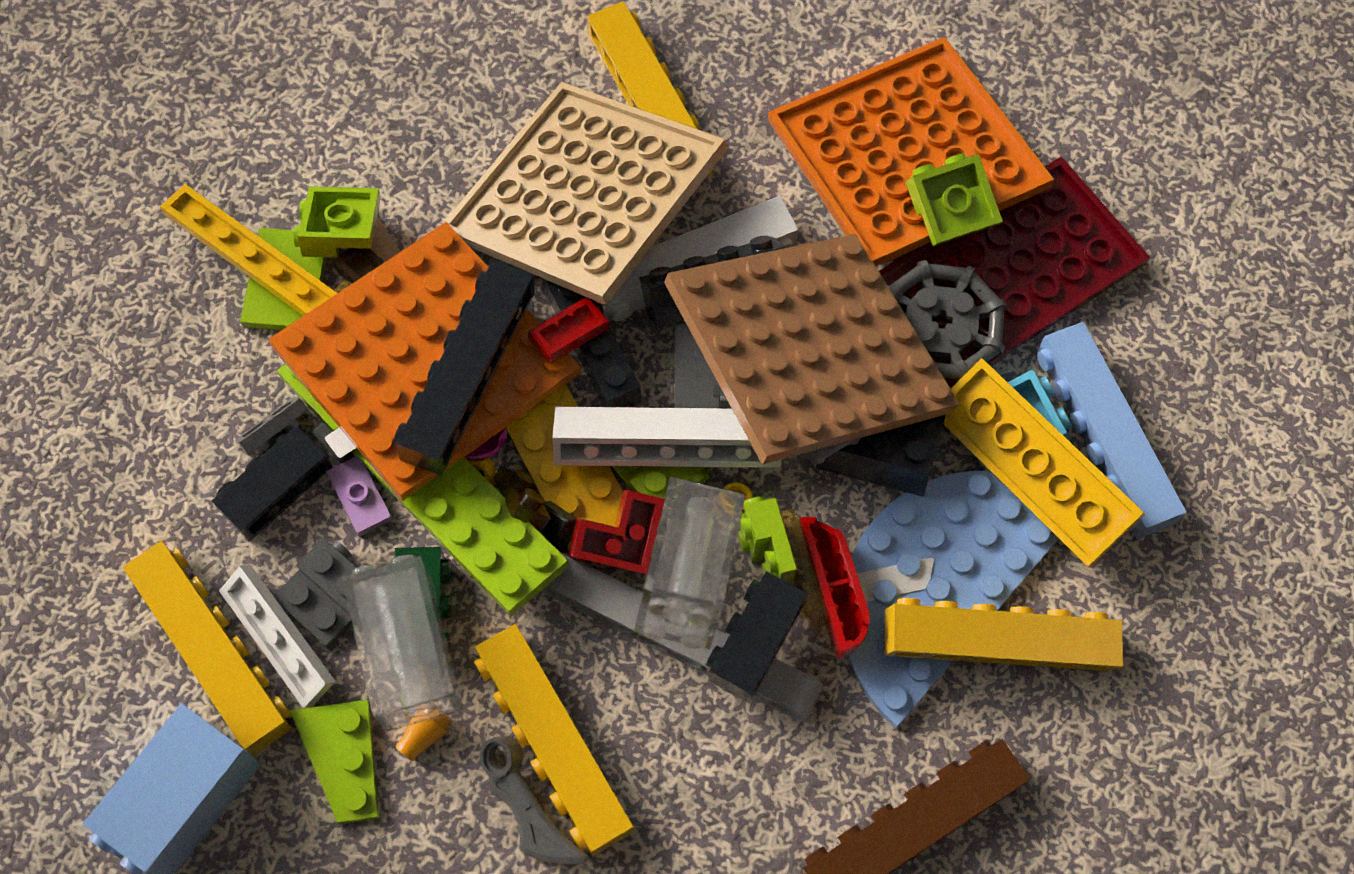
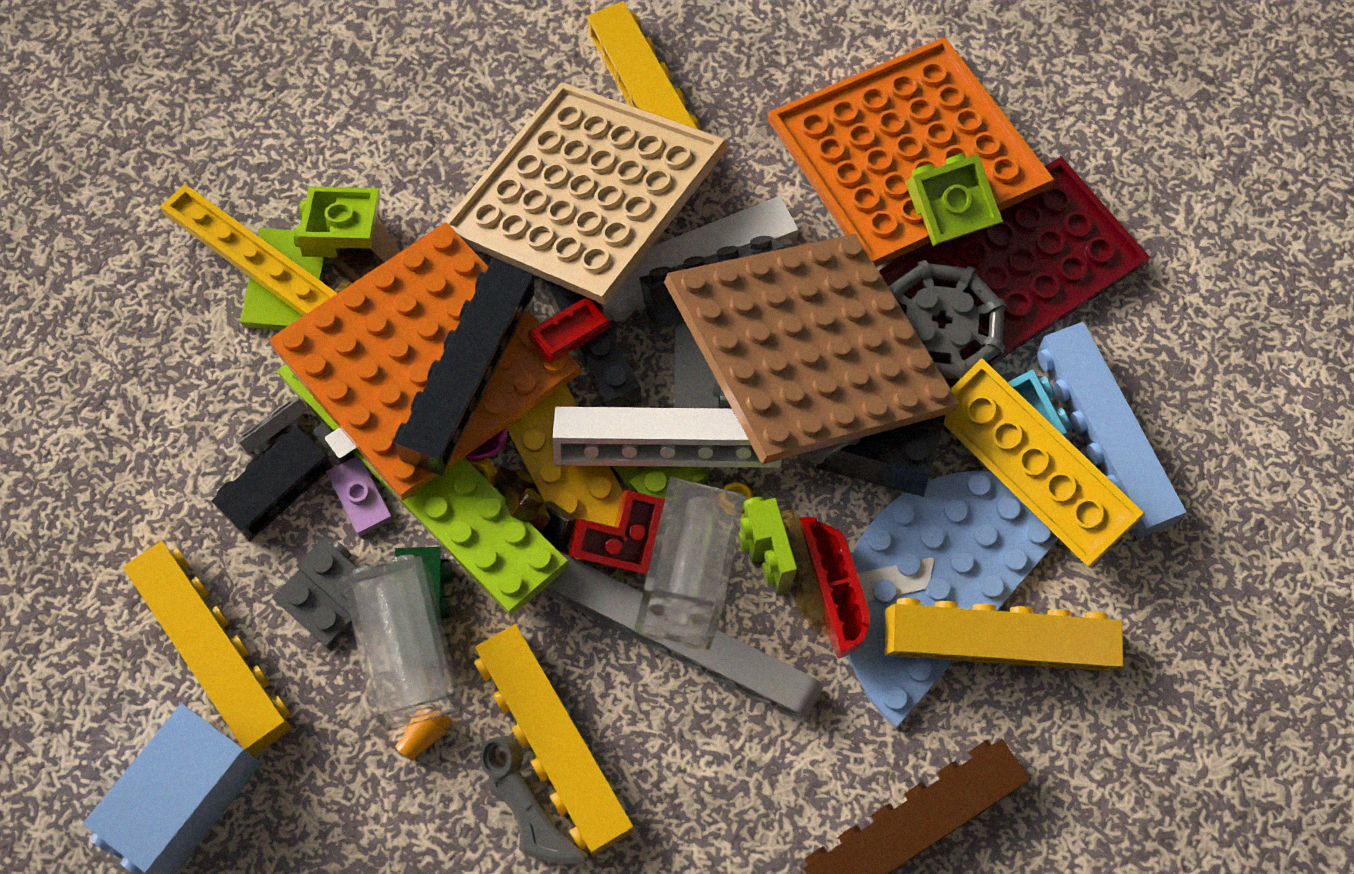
white plate [219,564,336,708] -> none
lime wing [290,700,379,825] -> none
black brick [706,571,808,704] -> none

